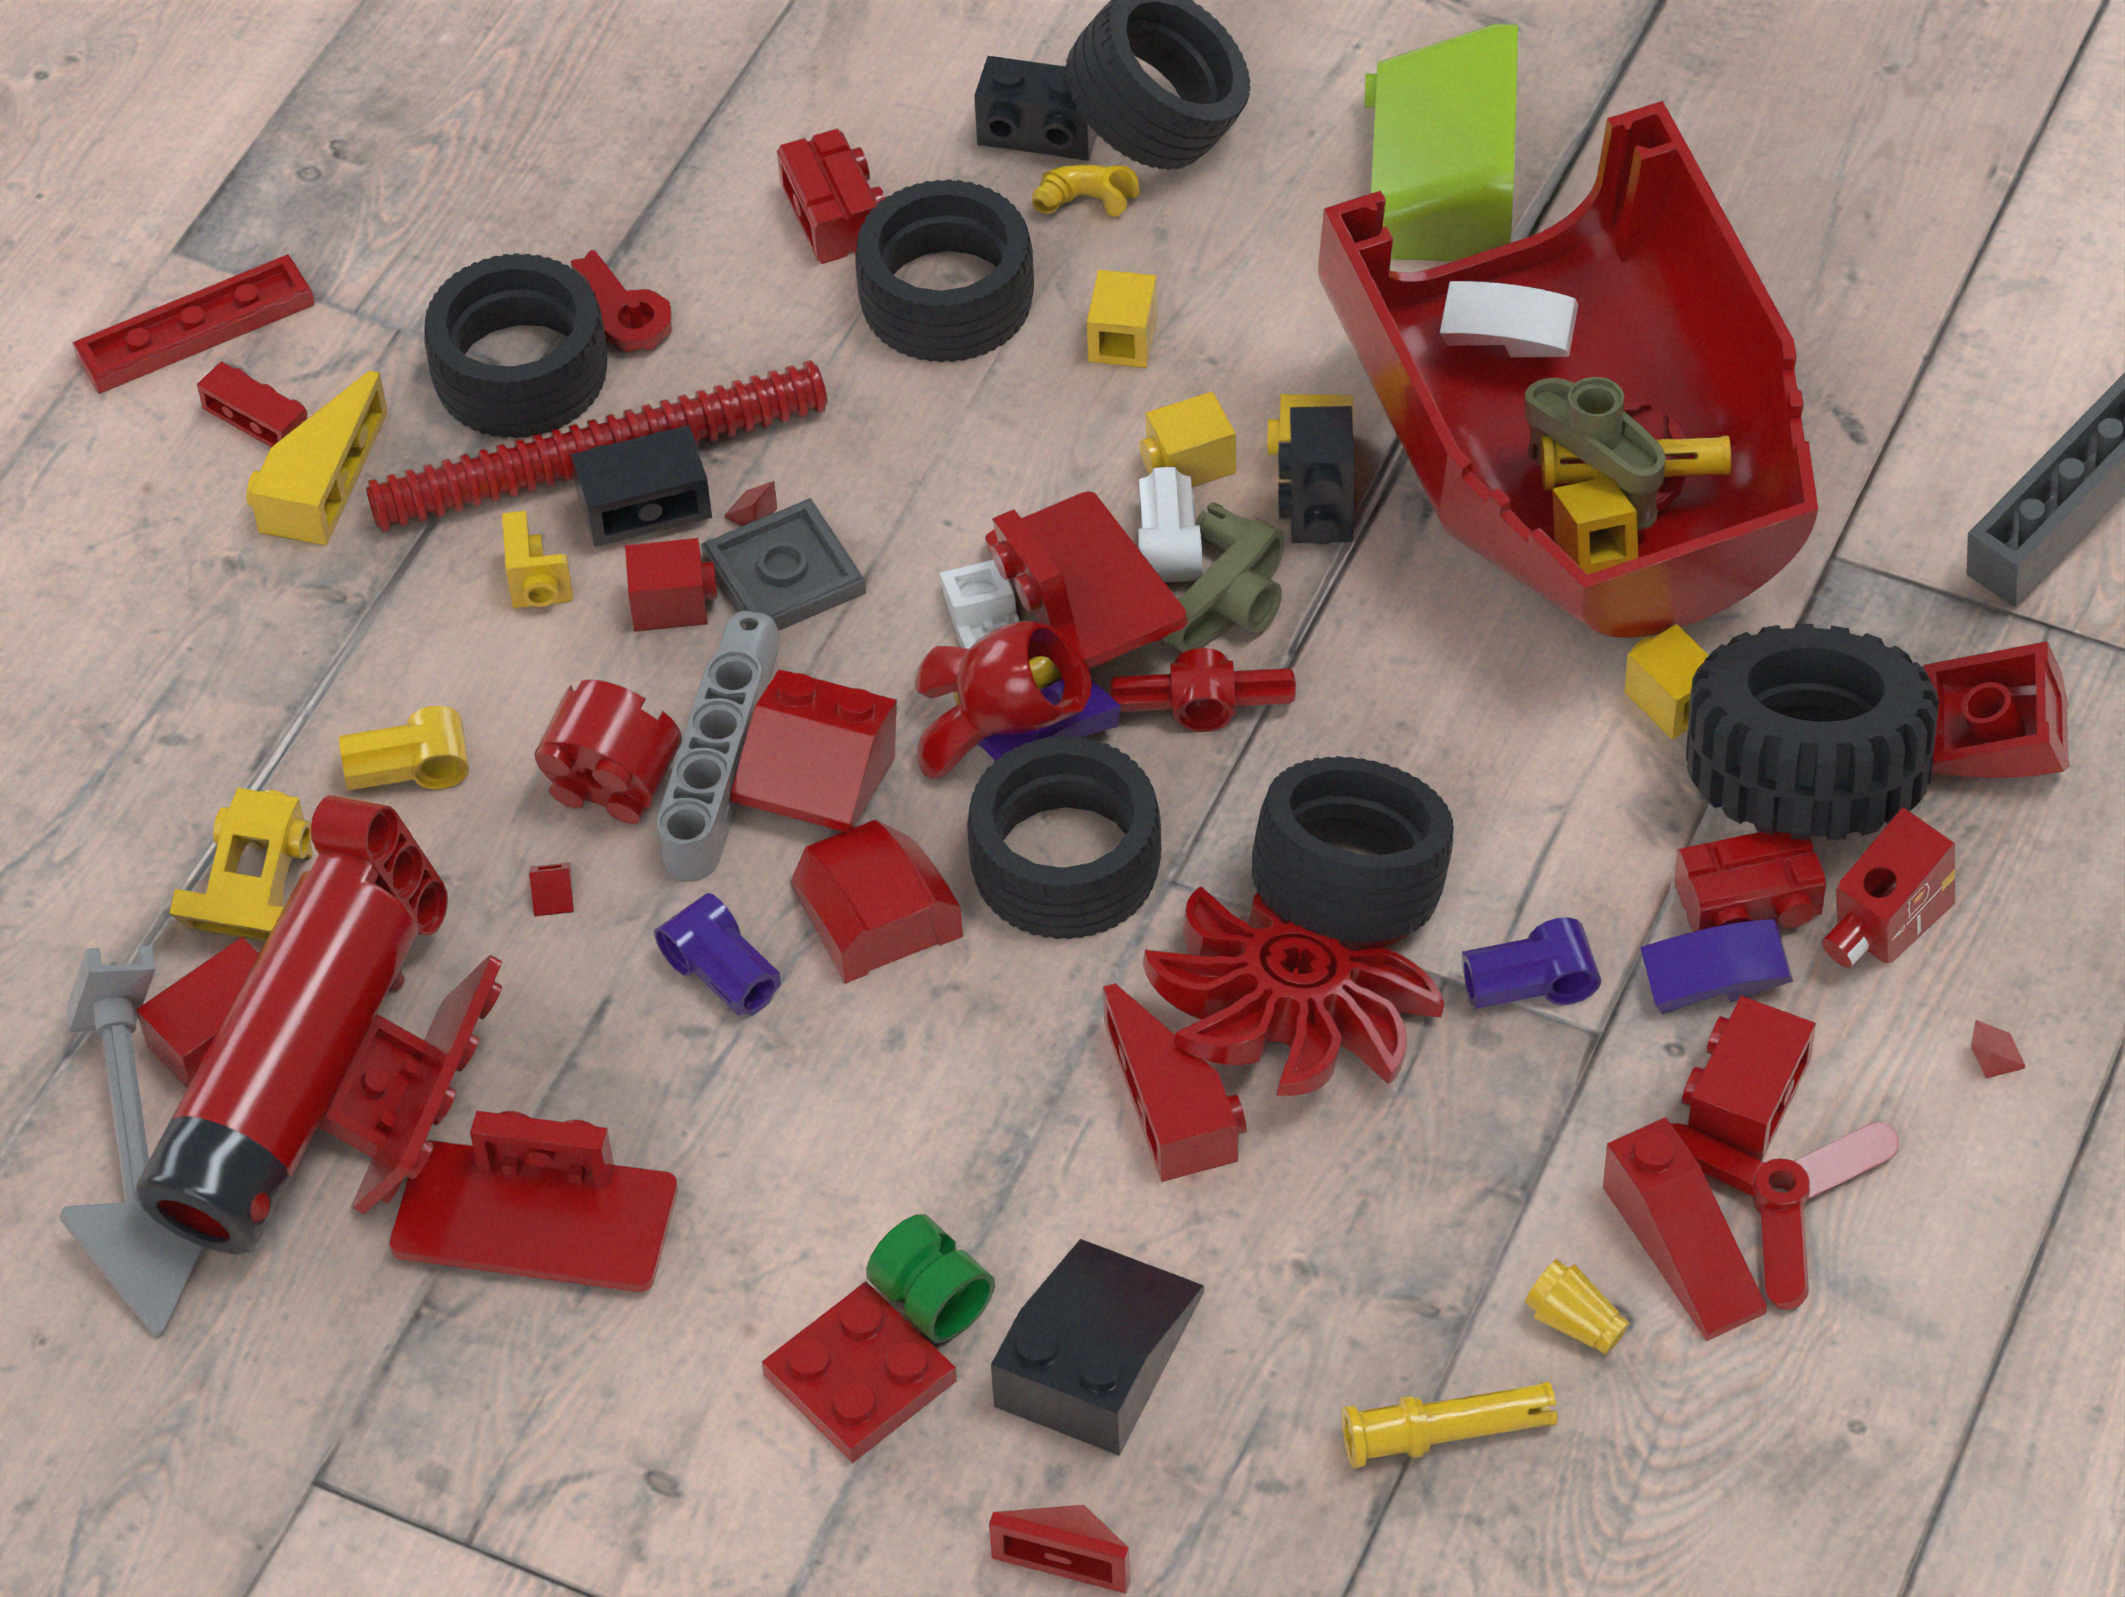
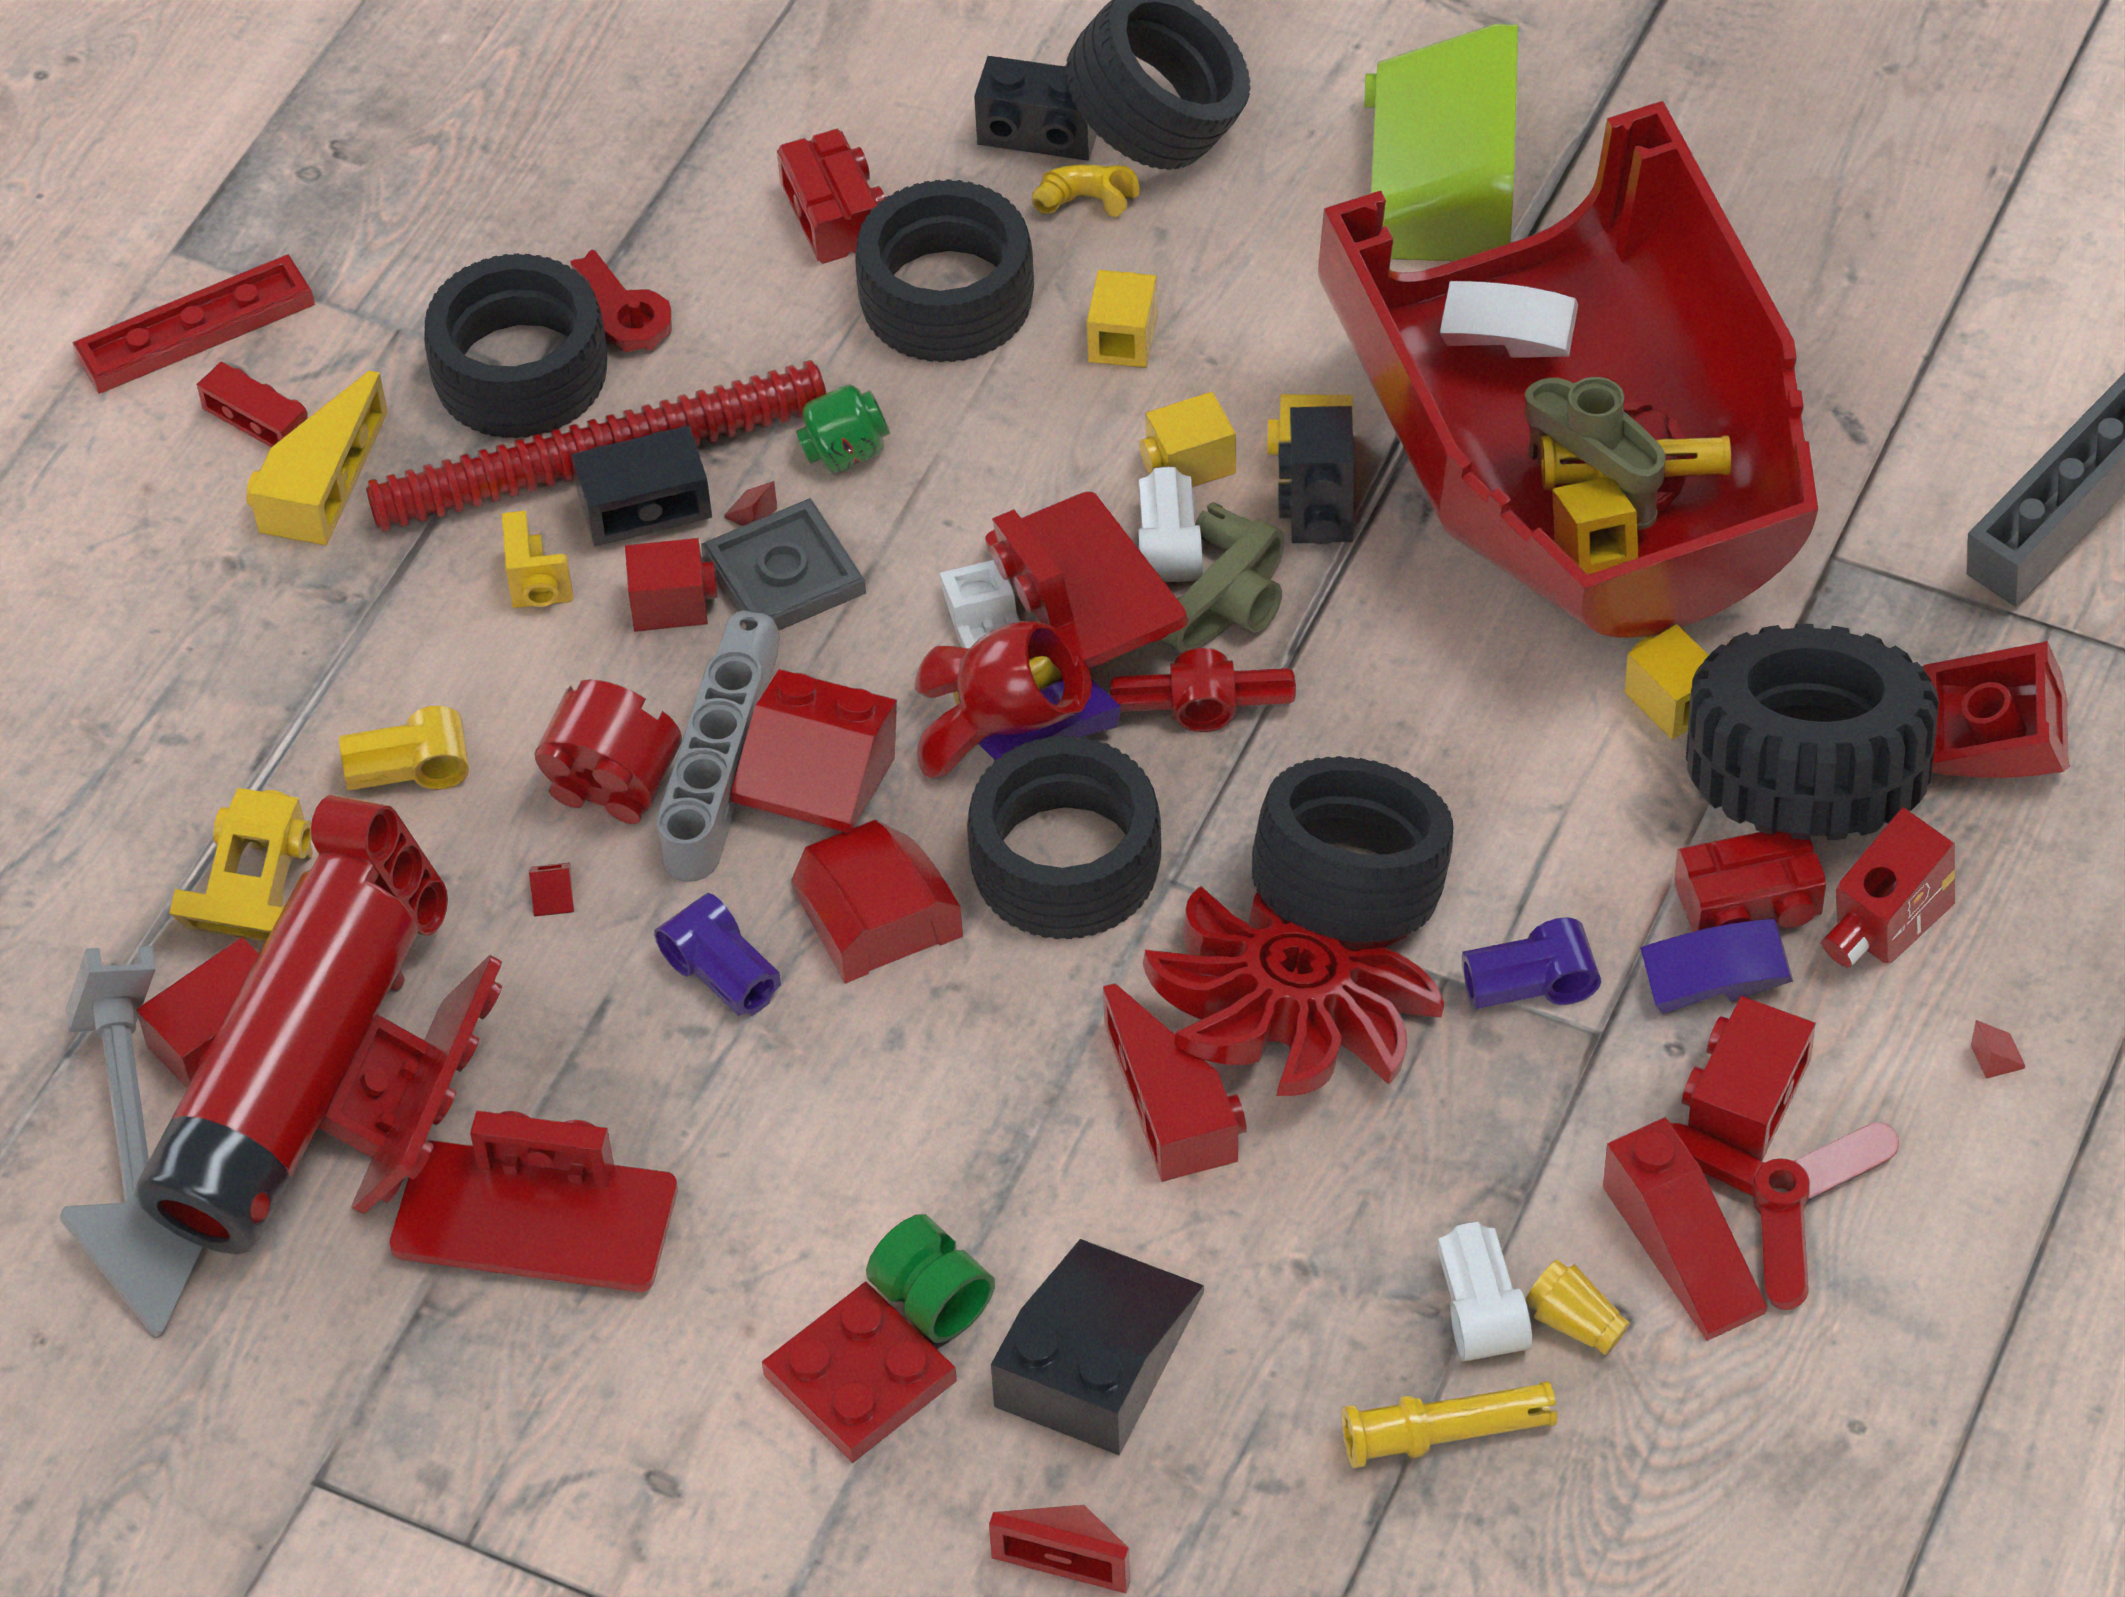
none -> green head [796,384,890,474]
none -> white piece [1438,1222,1532,1362]

